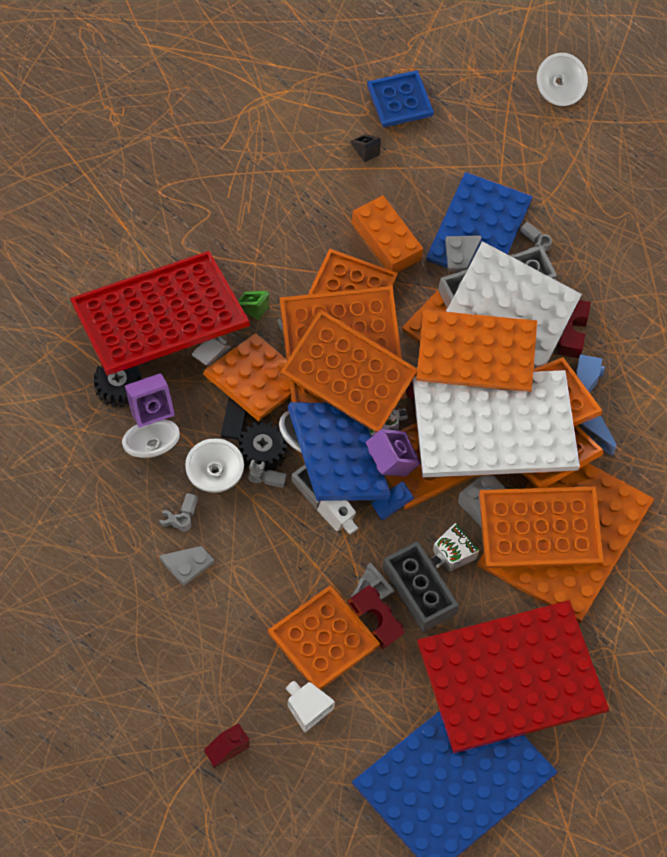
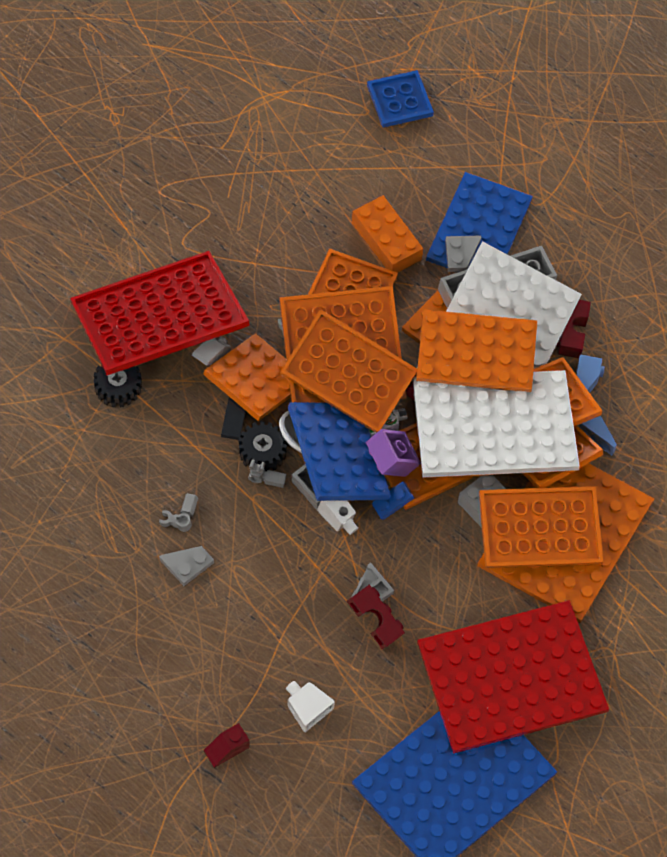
white dish [122,419,180,458] -> none
medium lavender brick [125,373,175,428] -> none
white dish [185,439,244,493] -> none
bright green slope [238,291,269,320] -> none
orange plate [267,585,380,690] -> none
black slope [350,134,381,163] -> none
dark grey brick [382,541,459,632] -> none
torso [429,523,479,571] -> none
light grey bar [520,222,552,252] -> none
white dish [537,53,588,106] -> none

